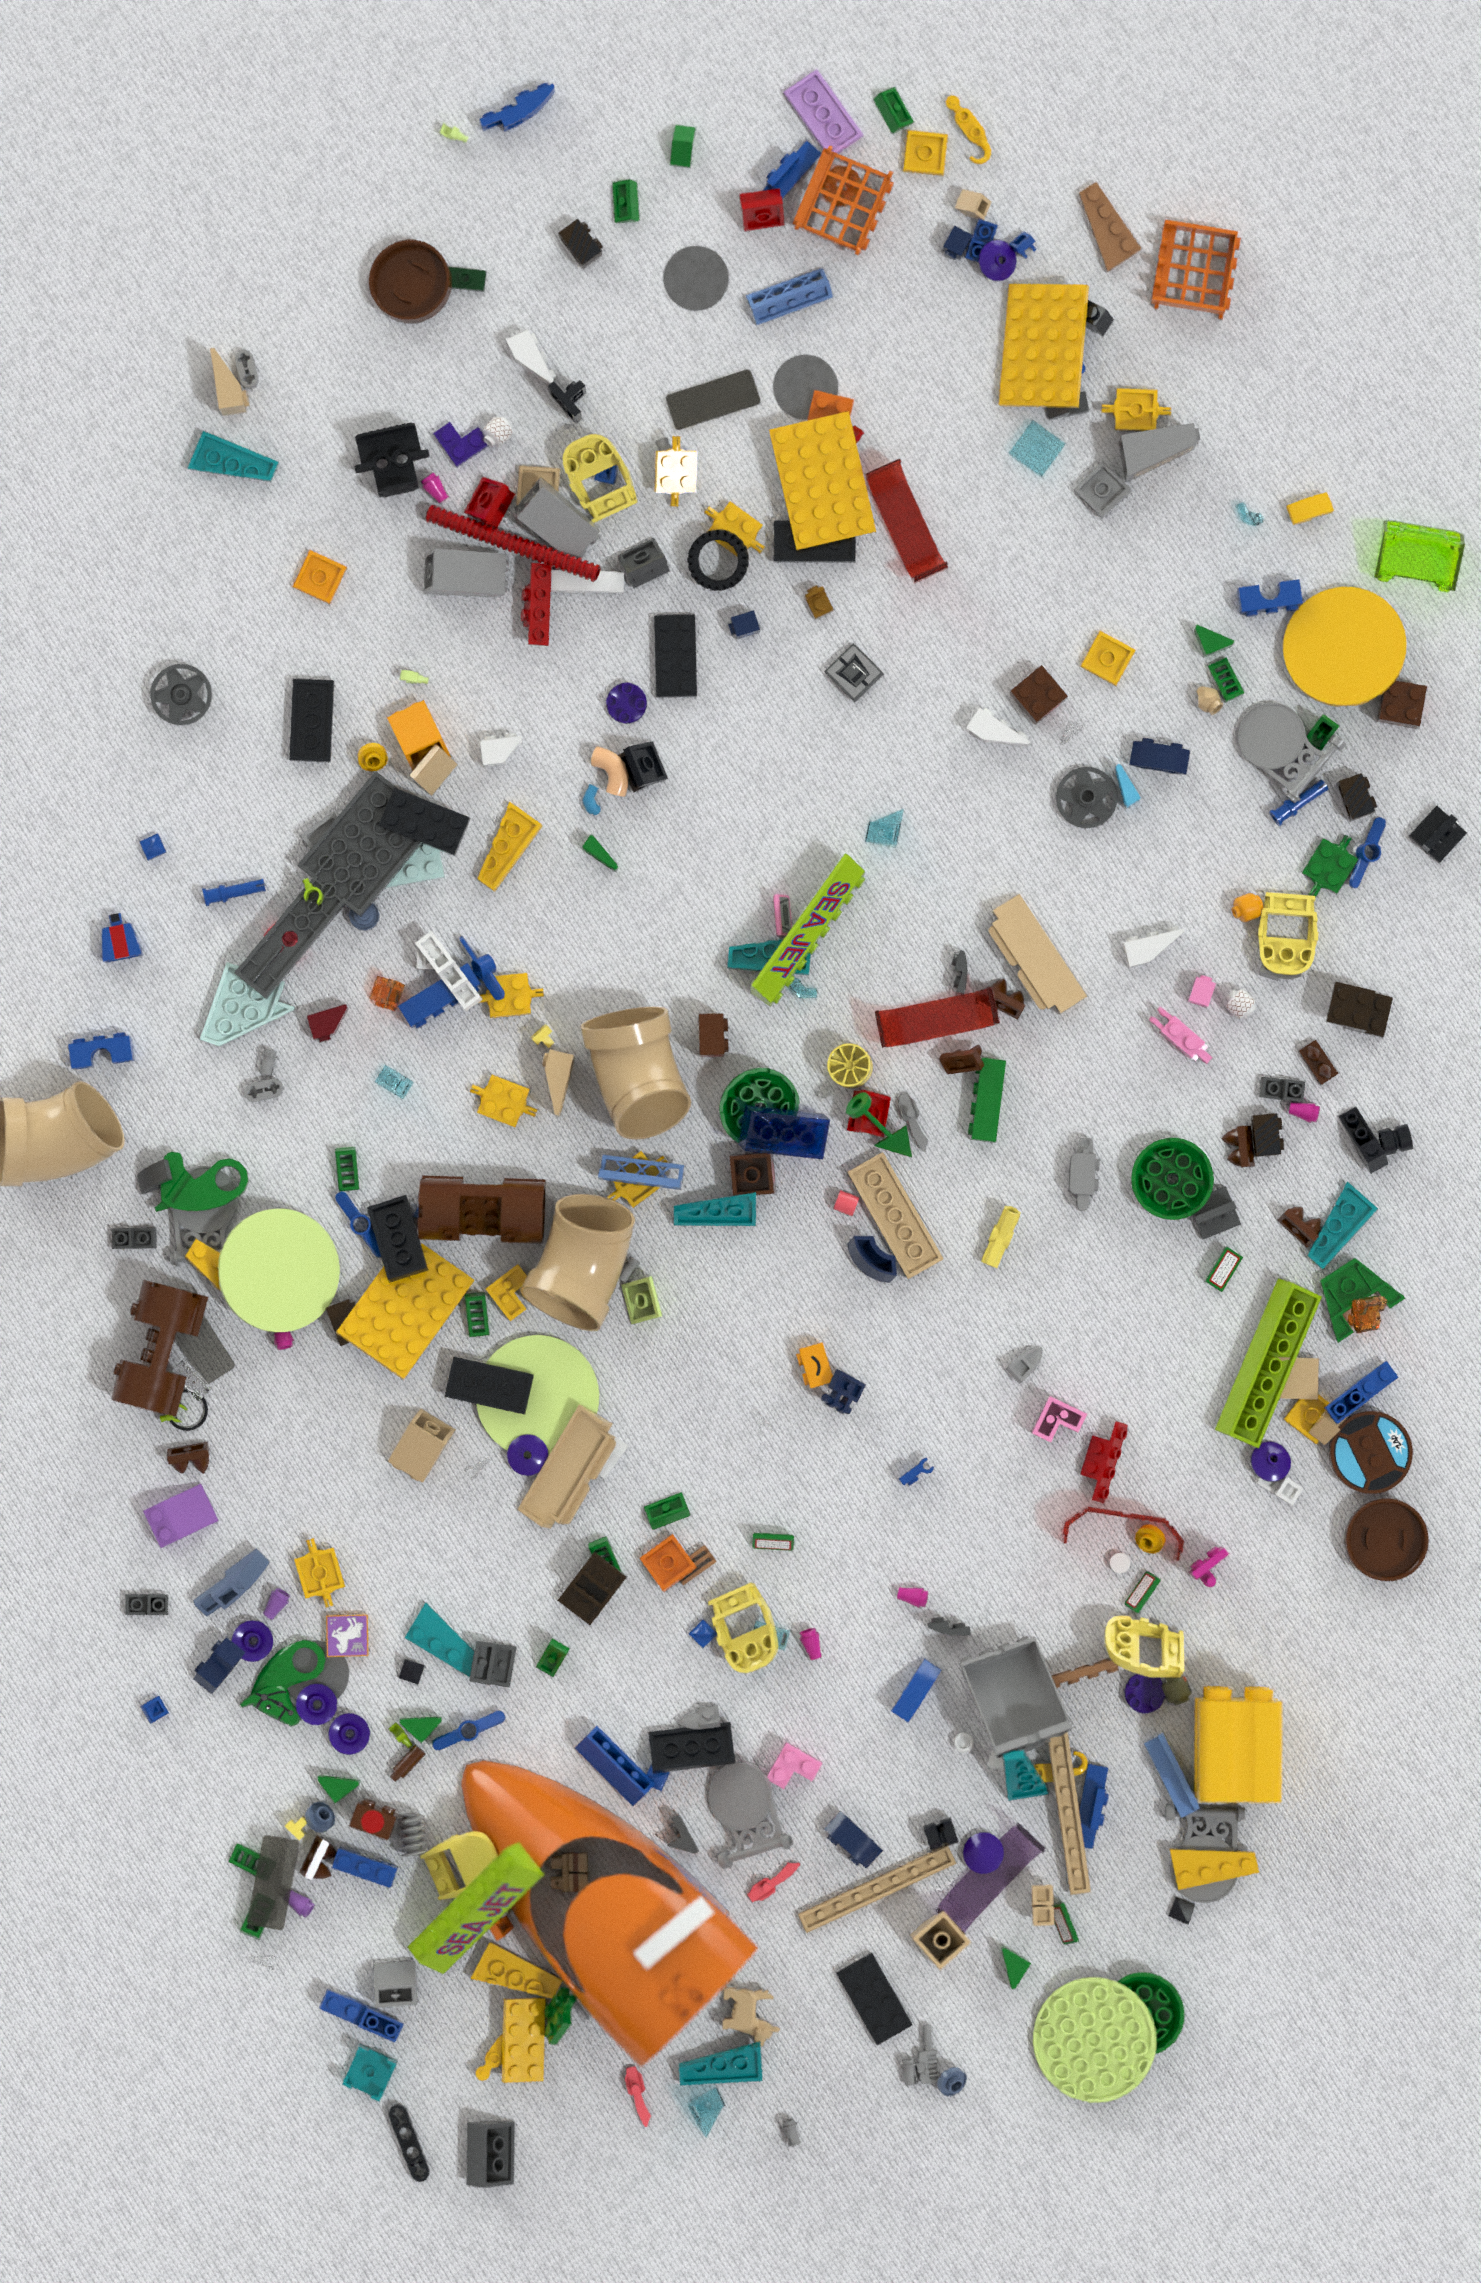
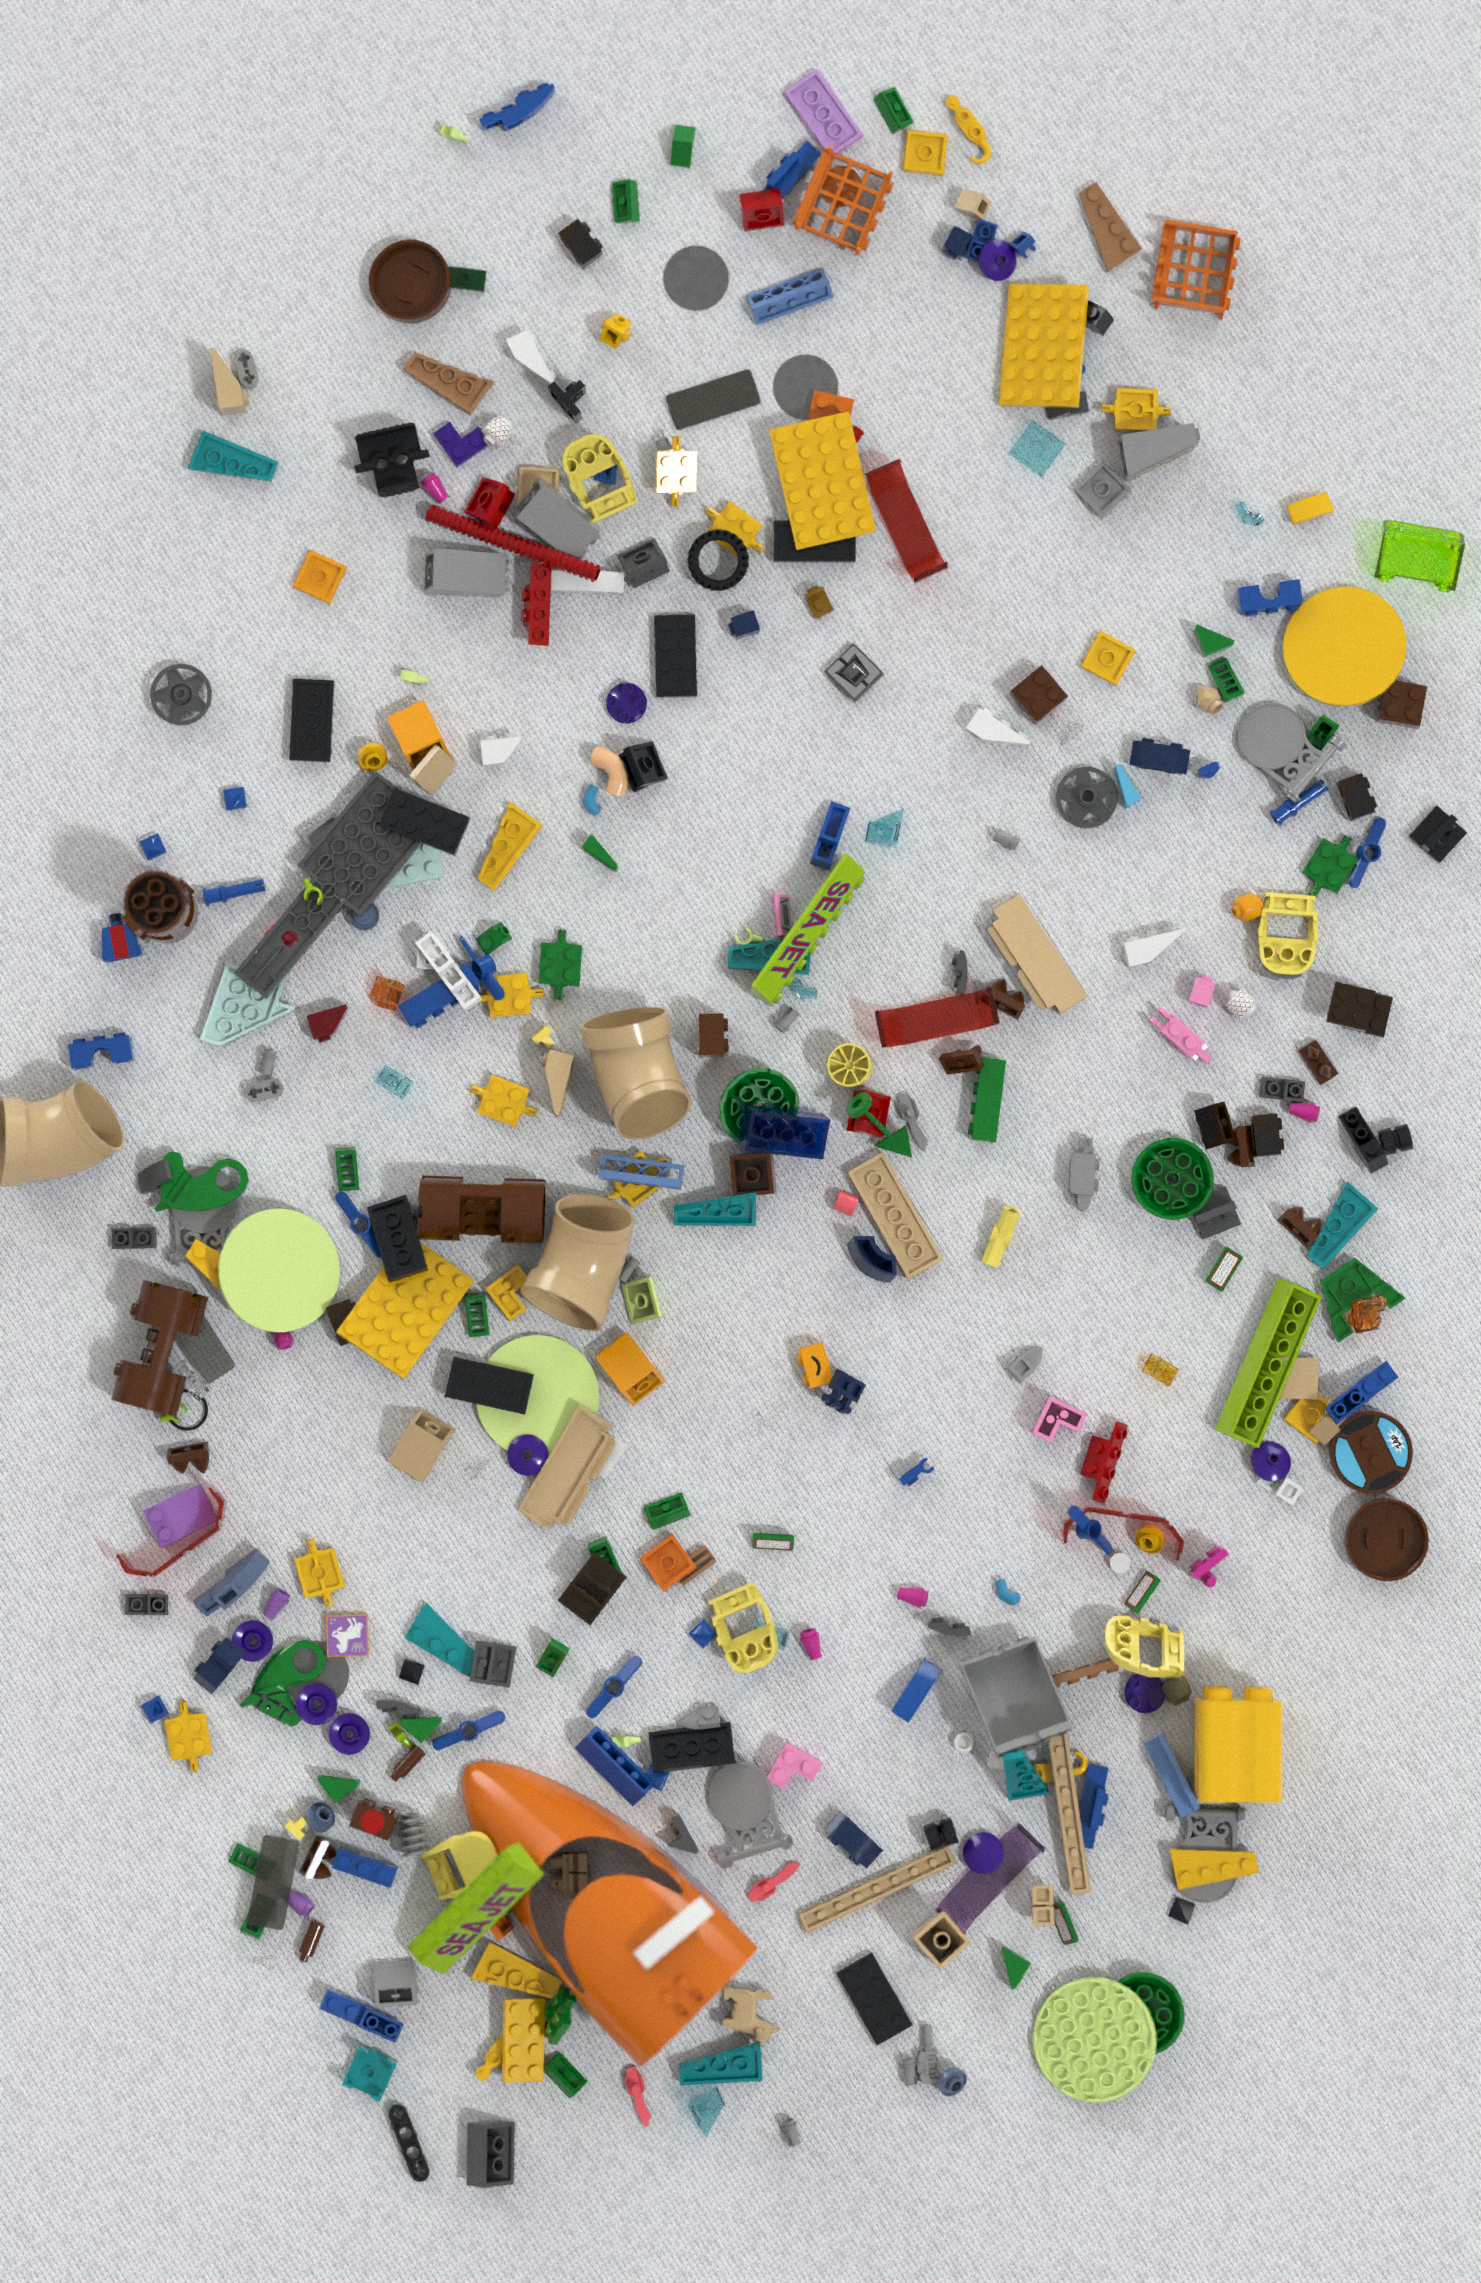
none -> clear red windscreen [116,1486,228,1577]
none -> reddish brown cylinder [121,871,198,943]
none -> yellow plate [164,1701,213,1772]
none -> blue tile [223,787,247,811]
none -> reddish brown cylinder [299,1920,325,1963]
none -> dark grey slope [376,1699,420,1718]
none -> medium nougat wing [403,352,494,416]
none -> green bracket [475,922,512,954]
none -> green plate [538,930,582,1000]
none -> green slope [544,2052,588,2098]
none -> blue piece [586,1655,642,1718]
none -> light orange slope [595,1332,665,1406]
none -> yellow brick [599,313,632,349]
none -> yellowish green piece [612,1736,641,1747]
none -> yellowish green piece [734,927,763,945]
none -> light grey pin [774,1007,800,1033]
none -> blue slope [810,801,850,870]
none -> light grey pin [993,829,1020,850]
none -> dark azure arm [995,1579,1021,1605]
none -> blue piece [1067,1505,1113,1554]
none -> clear yellow bracket [1142,1354,1179,1387]
none -> dark brown brick [1194,1101,1237,1150]
none -> blue tile [1197,761,1220,778]

